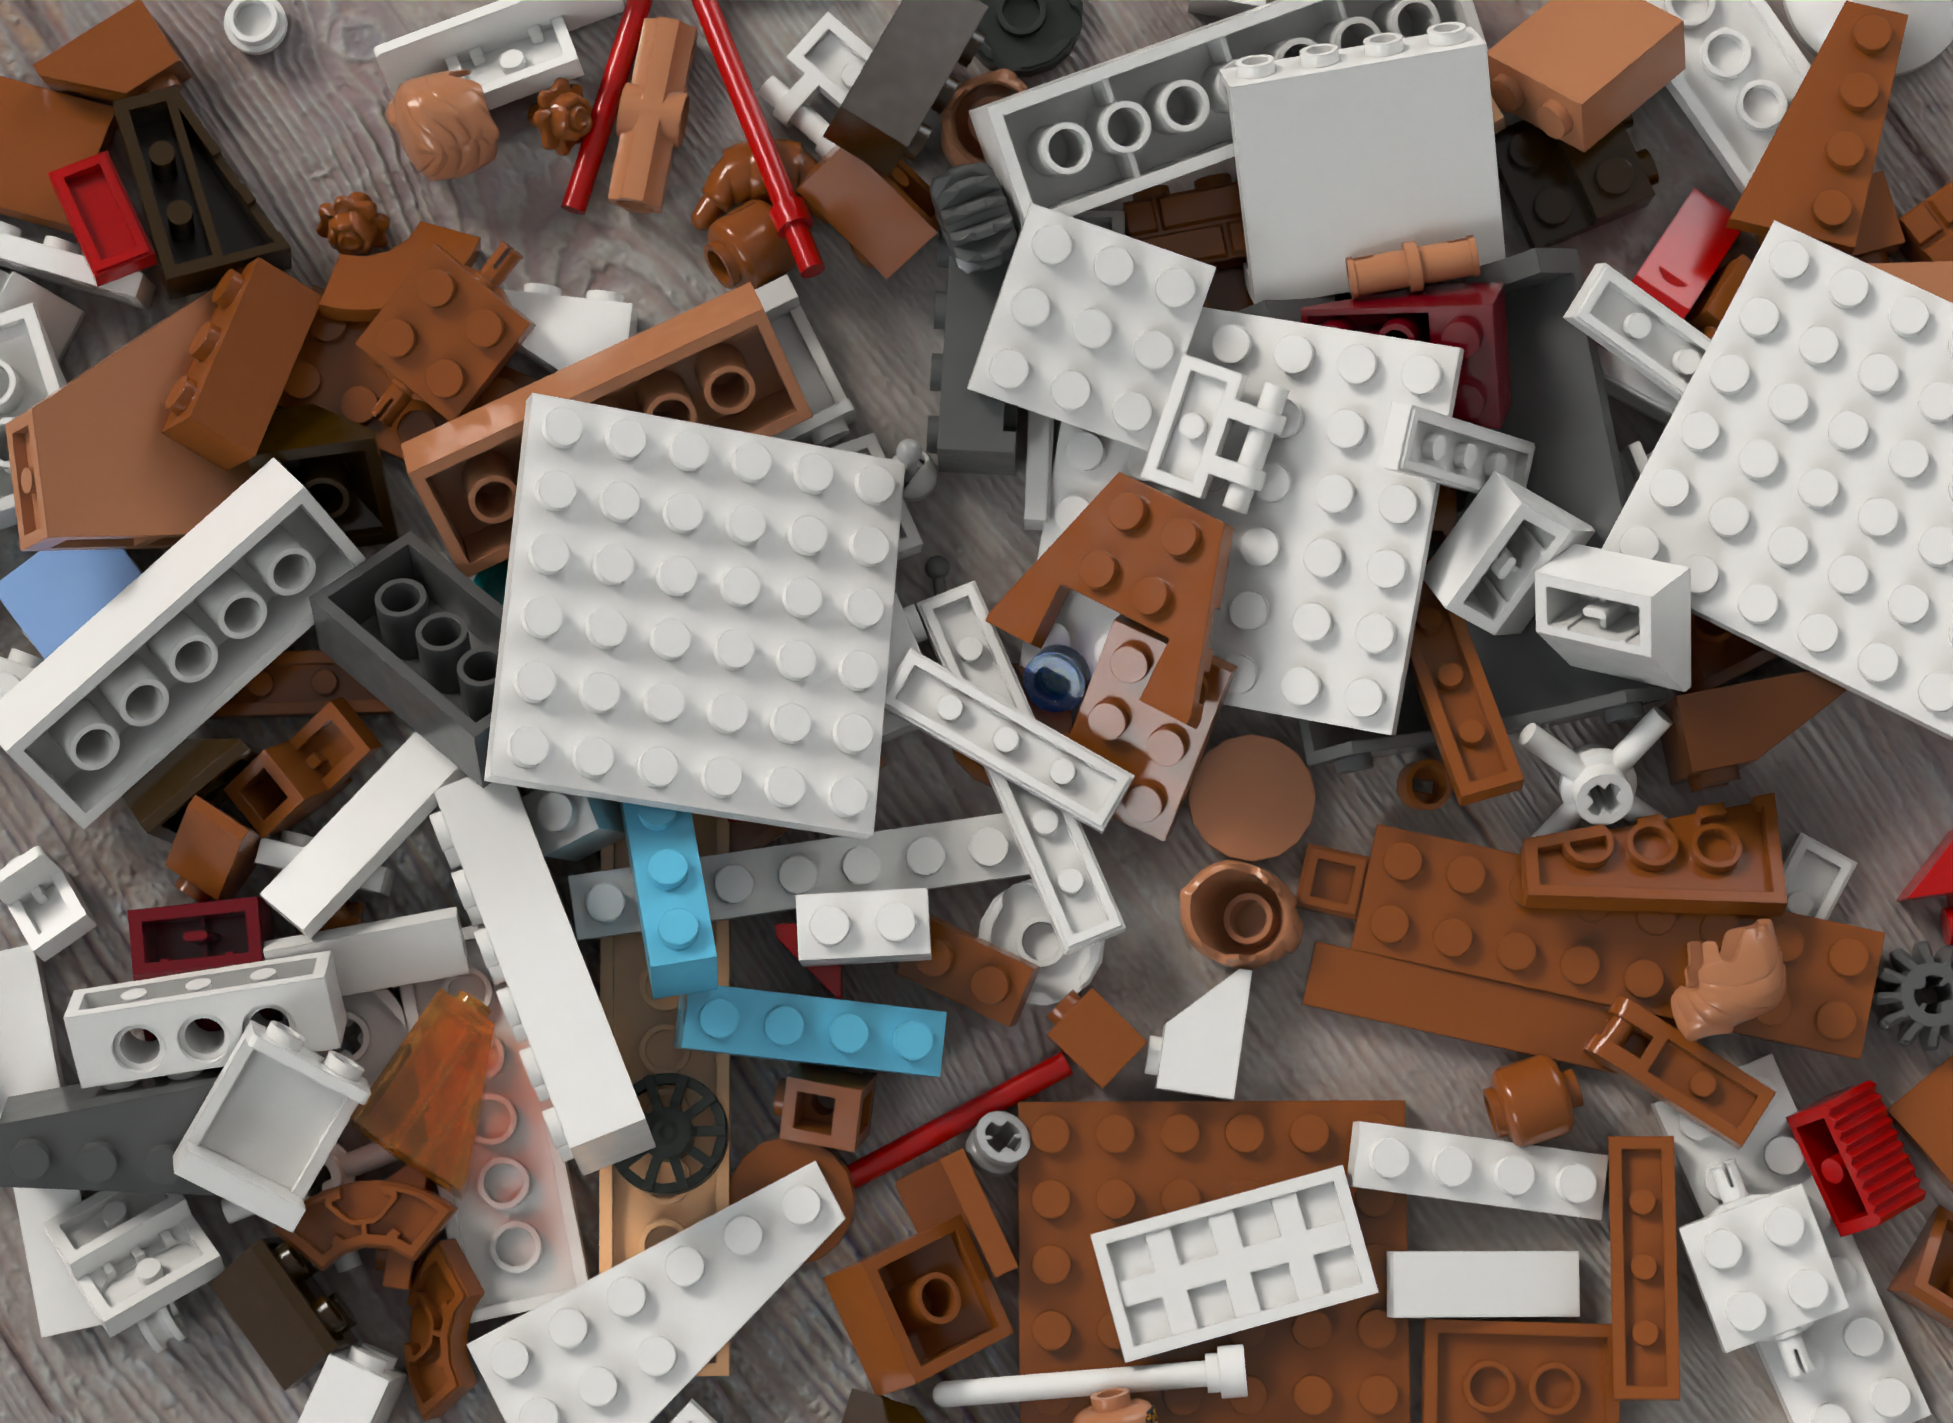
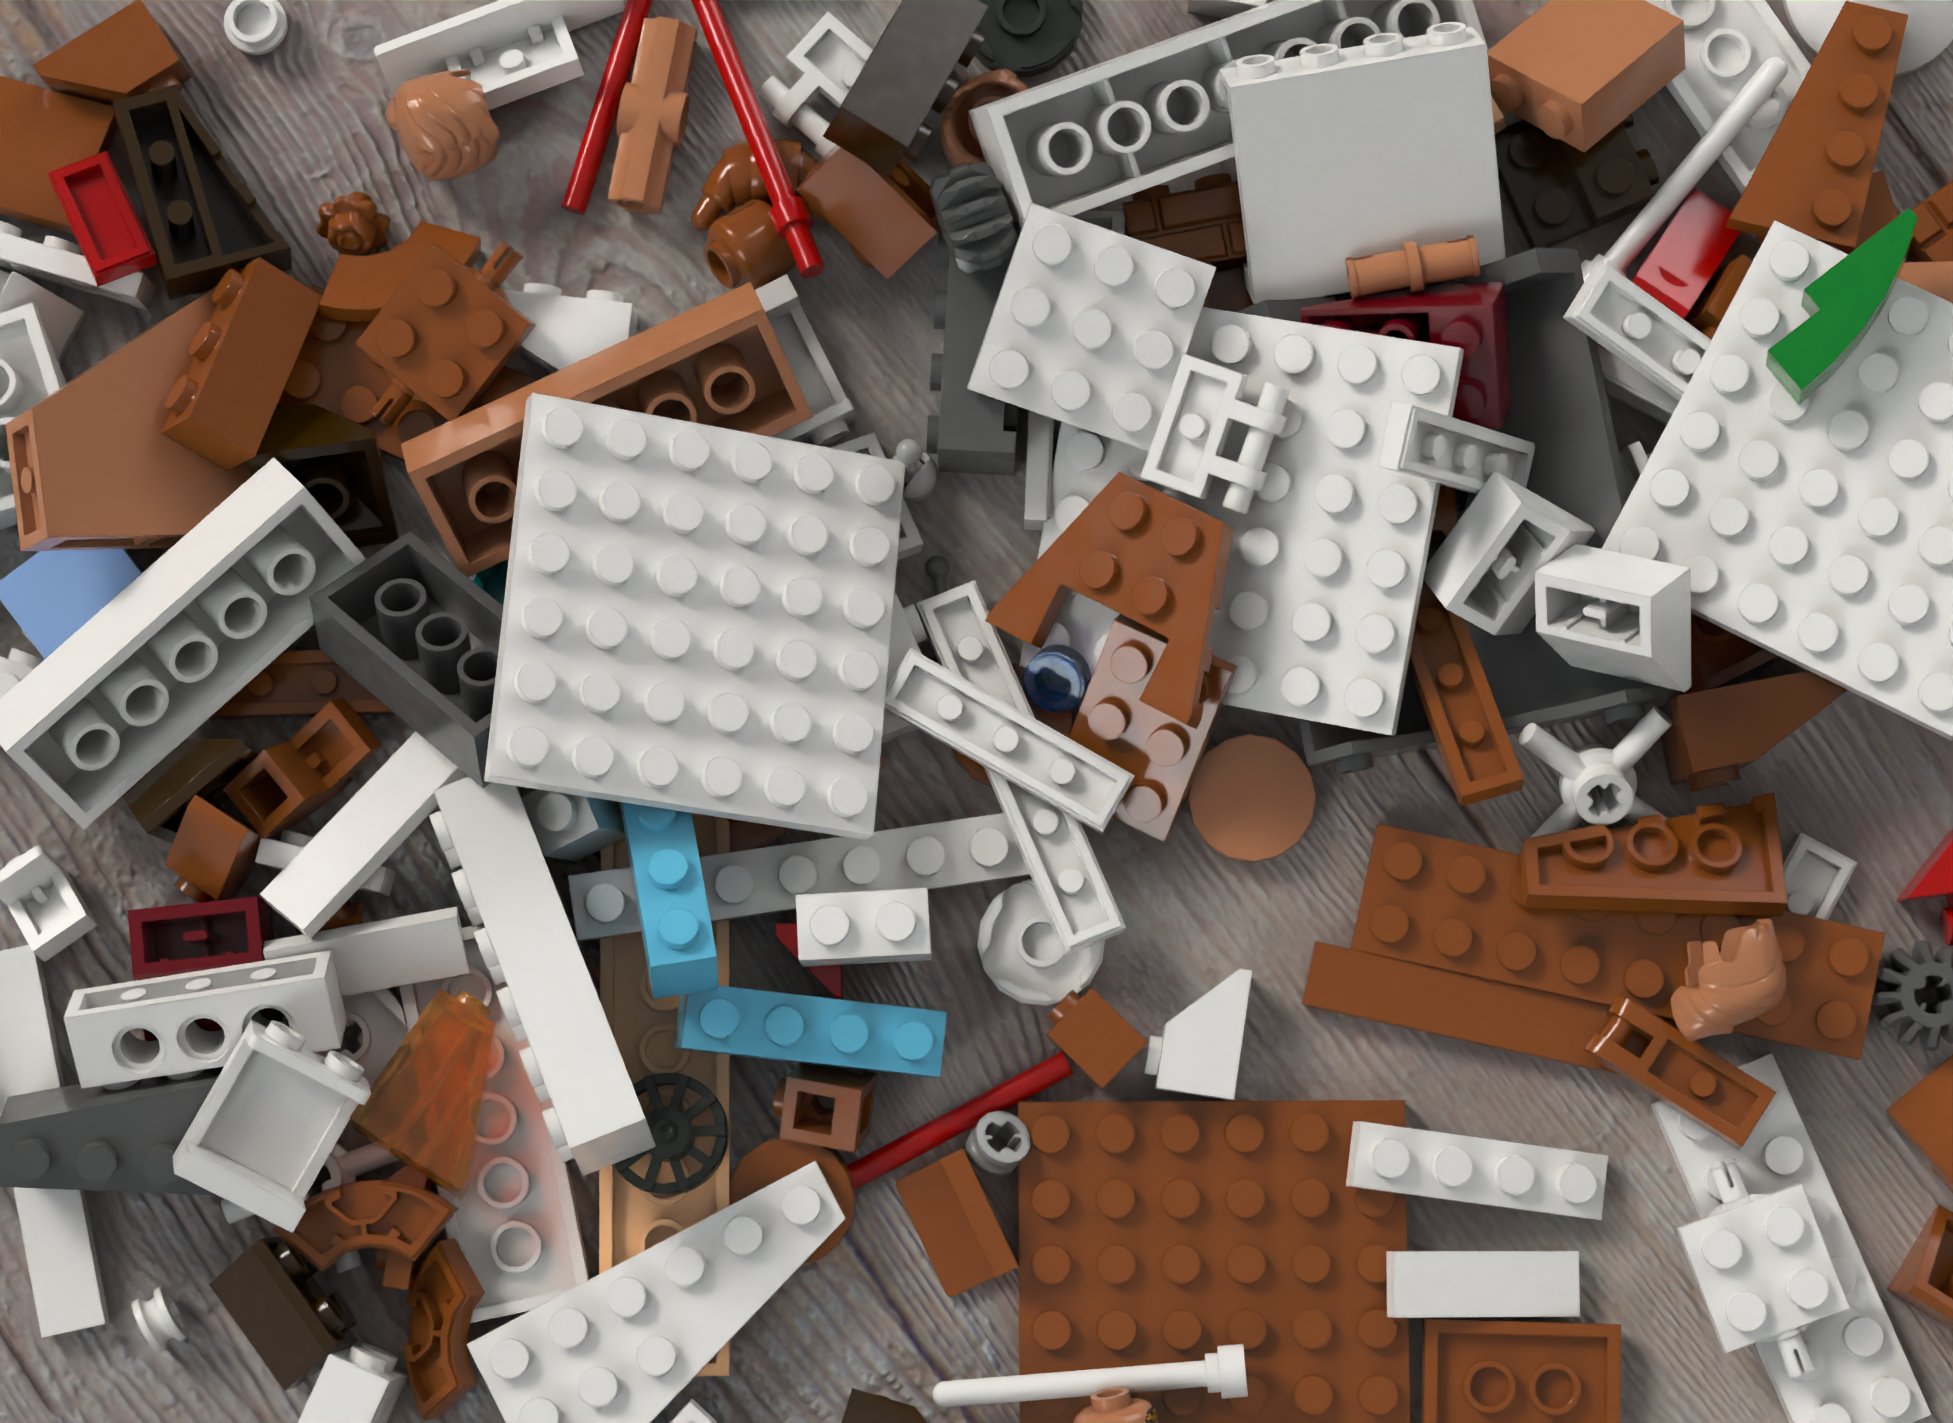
white slope [42,1191,226,1338] -> none
dark orange plant [528,78,592,156] -> none
dark orange slope [823,1214,1014,1396] -> none
dark orange plate [896,914,1040,1027] -> none
white plate [1090,1165,1379,1363] -> none
nougat hair [1180,860,1304,970] -> none
dark orange tile [1295,843,1370,921] -> none
dark orange hinge [1396,759,1453,811] -> none
dark orange head [1482,1054,1584,1147] -> none
dark orange plate [1608,1136,1680,1401] -> none
red brick [1785,1080,1926,1237] -> none
none -> white piece [1581,57,1788,282]
none -> green slope [1766,208,1918,405]

